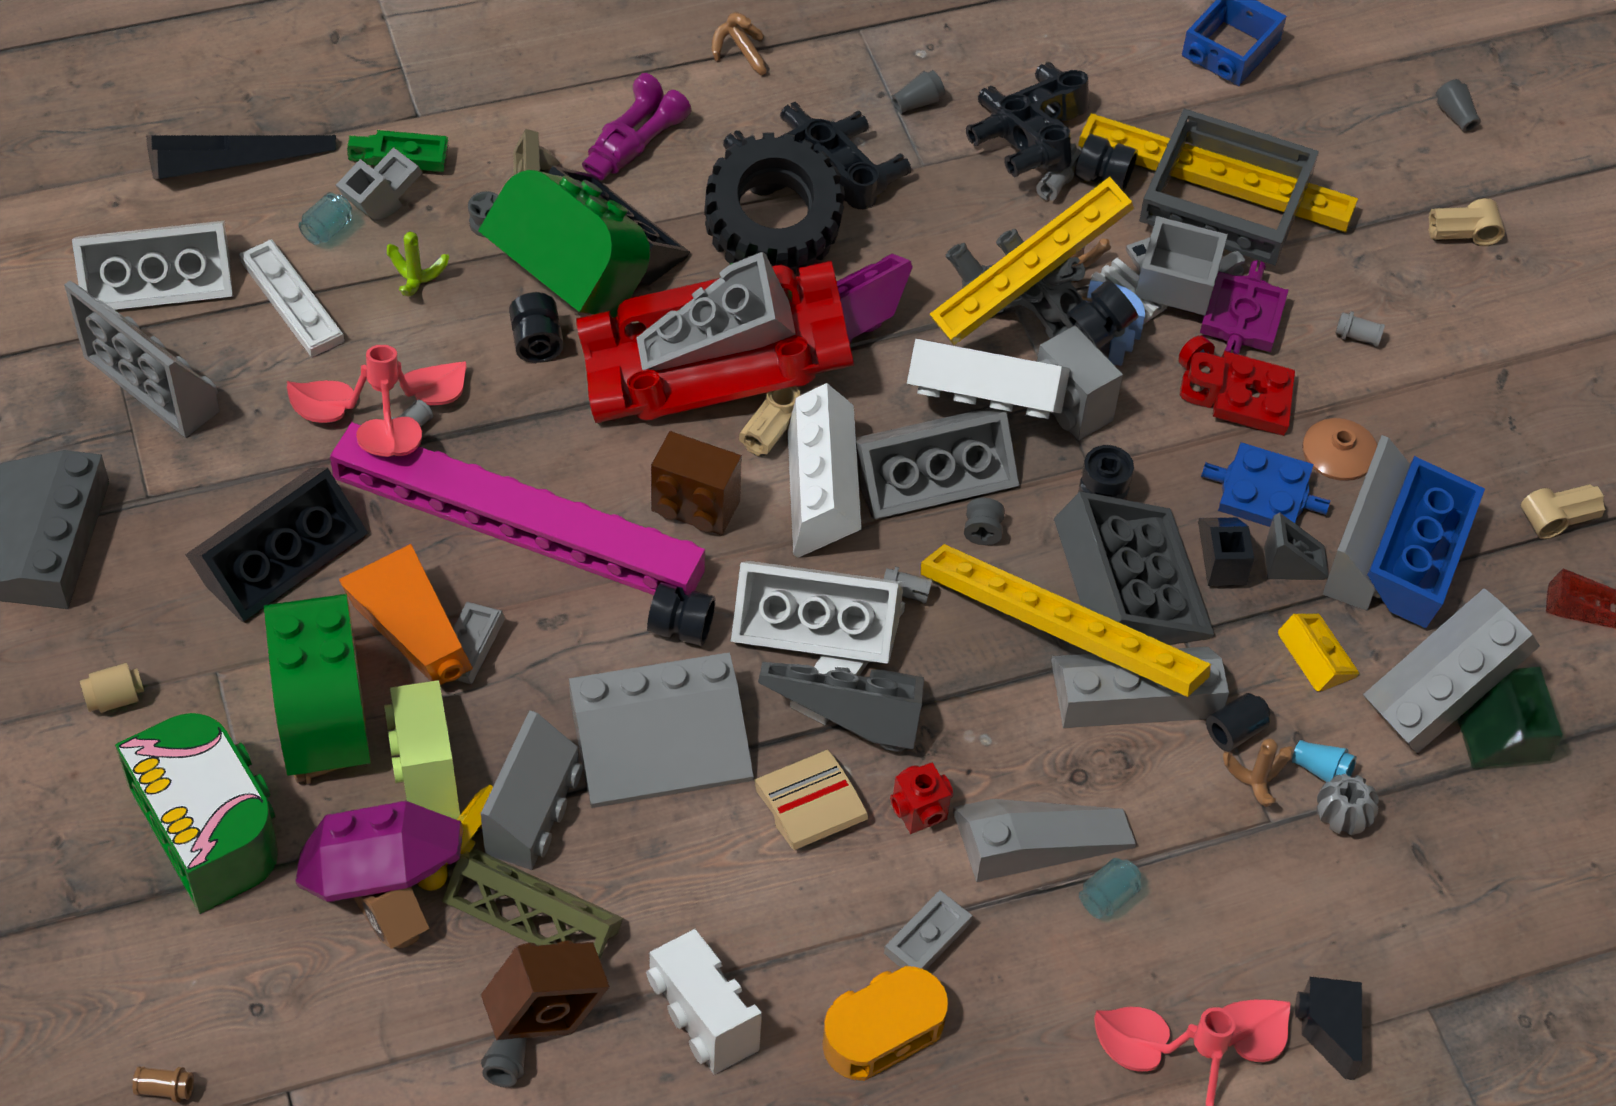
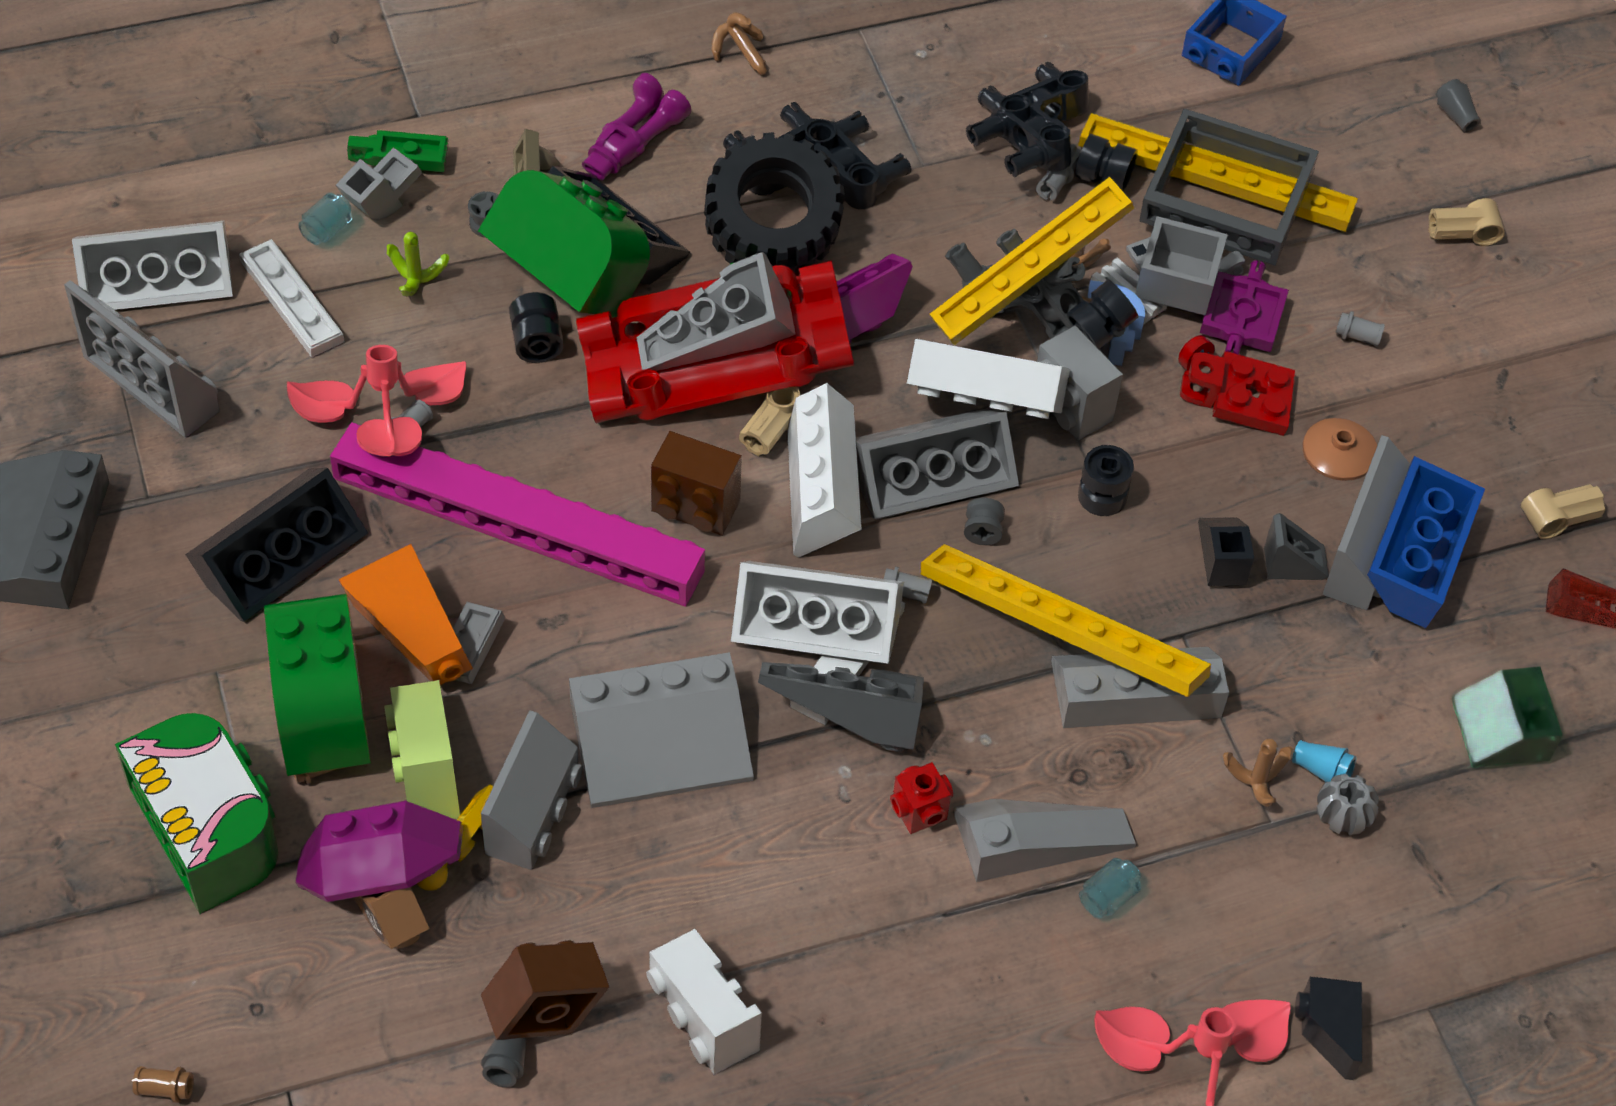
tan brick [80,663,144,713] -> none
black wedge [146,135,336,179] -> none
olive fence [442,849,624,959] -> none
black wheel [647,582,716,646] -> none
tan slope [754,750,868,850] -> none
light orange brick [822,966,948,1081] -> none
light grey plate [884,890,972,970] -> none
dark grey cone [891,70,945,114] -> none
dark grey slope [1054,491,1214,645] -> none
blue plate [1201,442,1331,527] -> none
black brick [1206,693,1270,752] -> none
yellow slope [1278,613,1359,691] -> none
light grey slope [1363,588,1540,754] -> none

